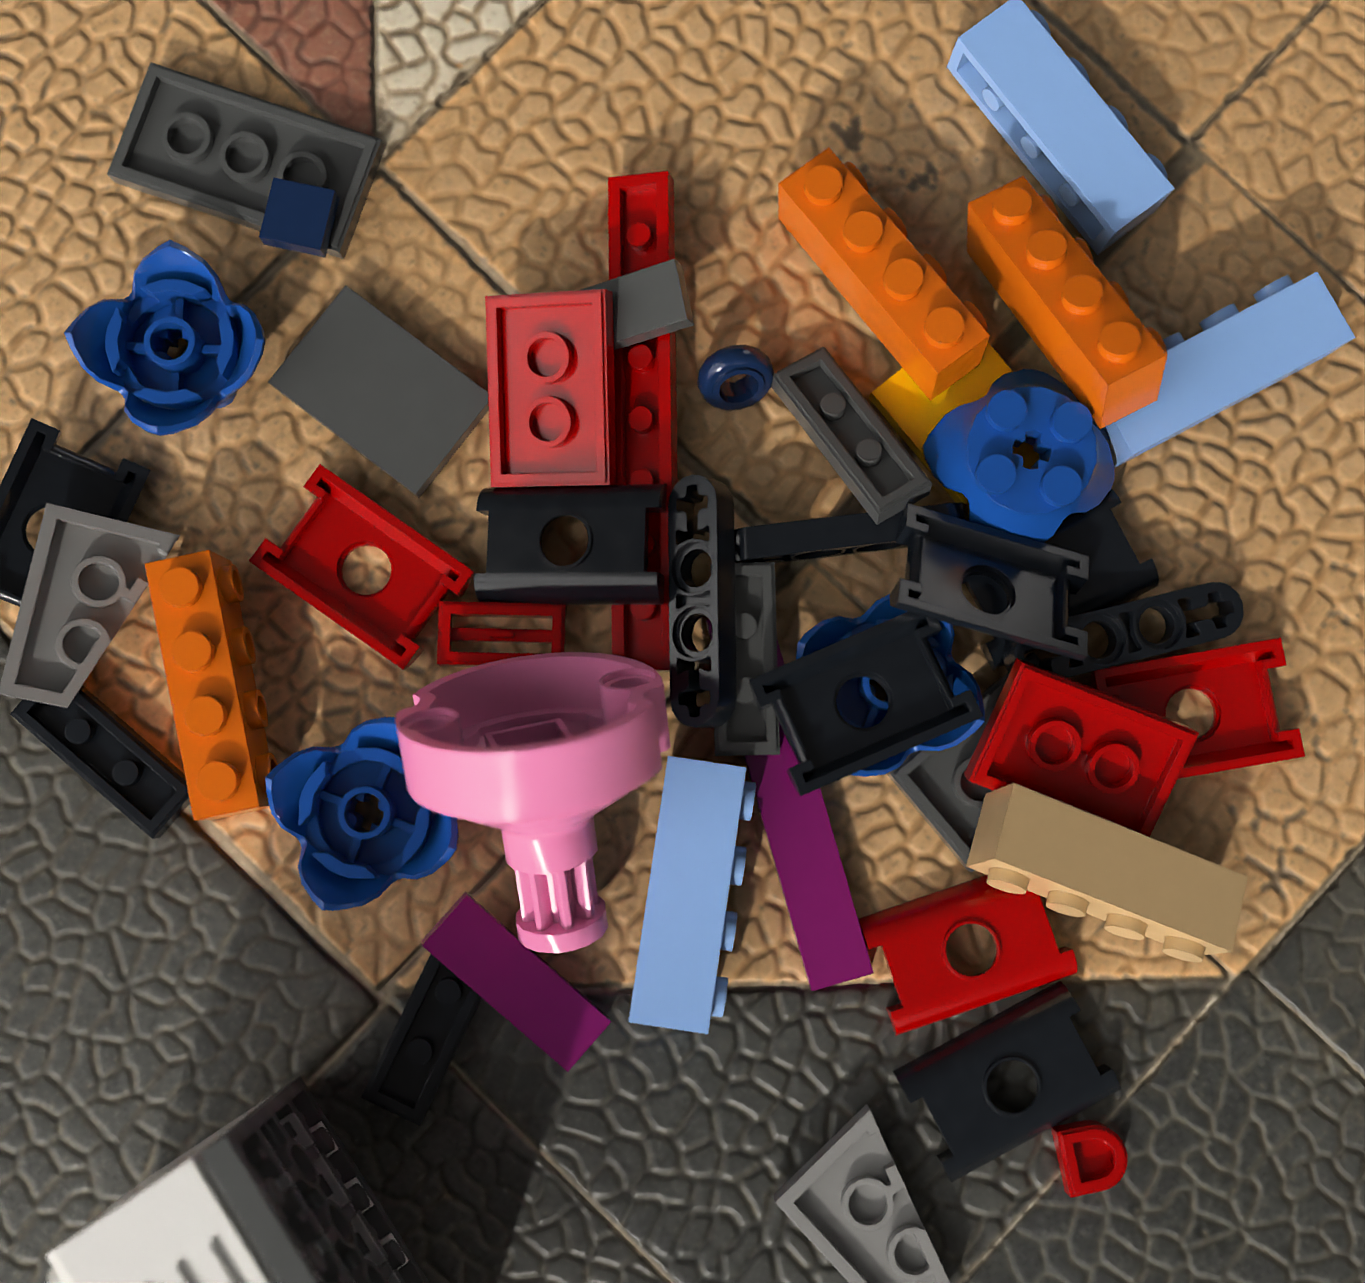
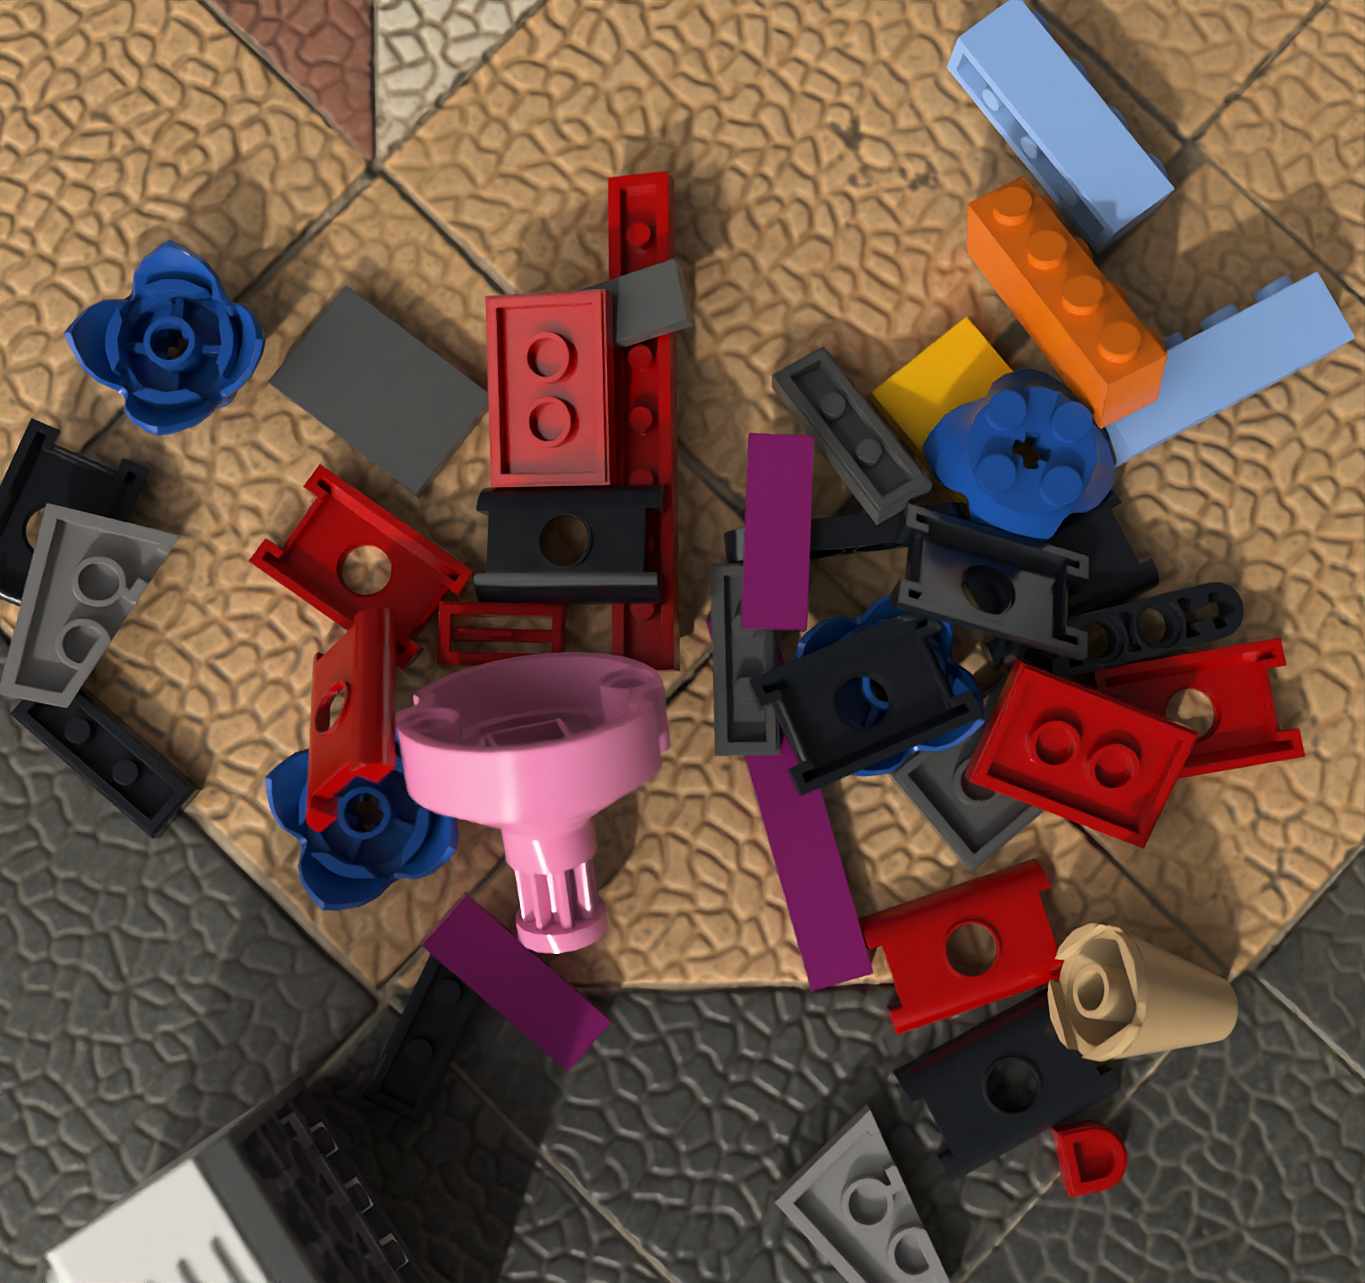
dark grey tile [107,62,385,259] -> none
orange brick [144,550,278,821] -> none
dark blue tile [259,178,340,257] -> none
light blue brick [629,756,756,1034] -> none
black beam [668,475,737,728] -> none
dark blue piece [697,345,774,410] -> none
orange brick [778,147,990,401] -> none
tan brick [966,783,1248,962] -> none
none -> red piece [306,607,396,833]
none -> magenta tile [740,433,814,632]
none -> tan cone [1047,923,1238,1061]

